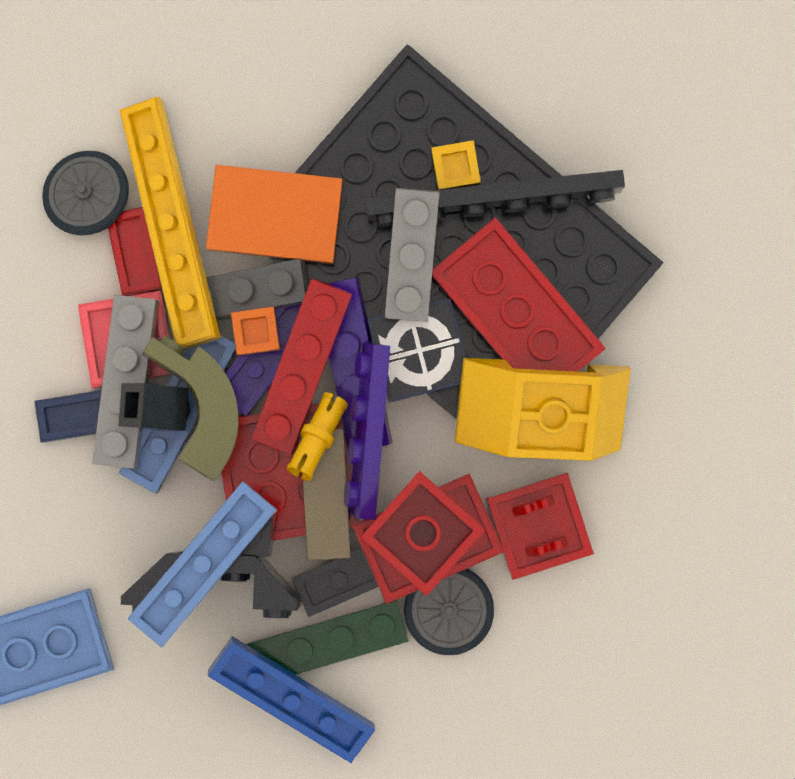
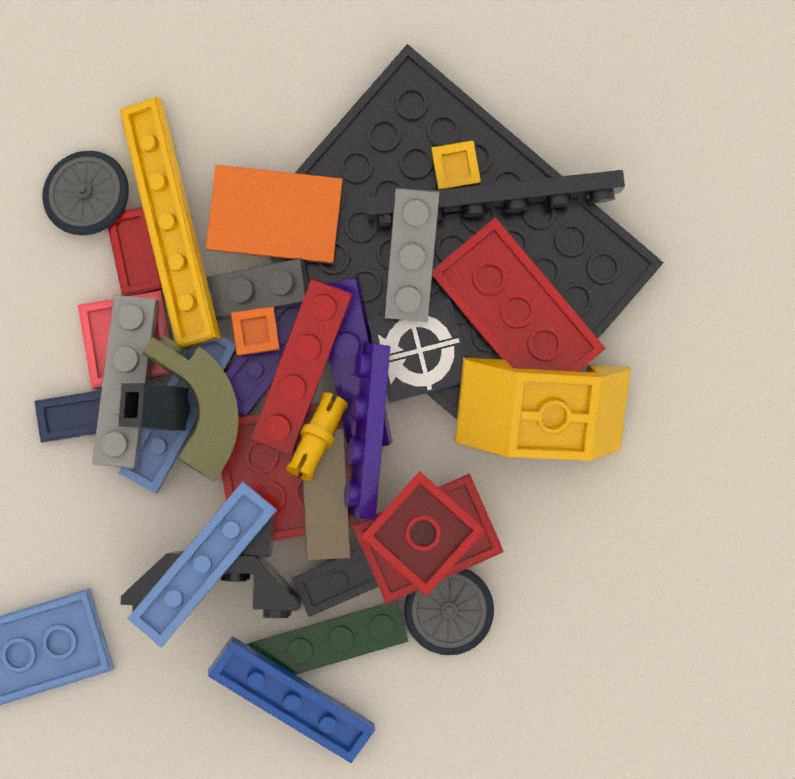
red plate [486,473,594,580] -> none

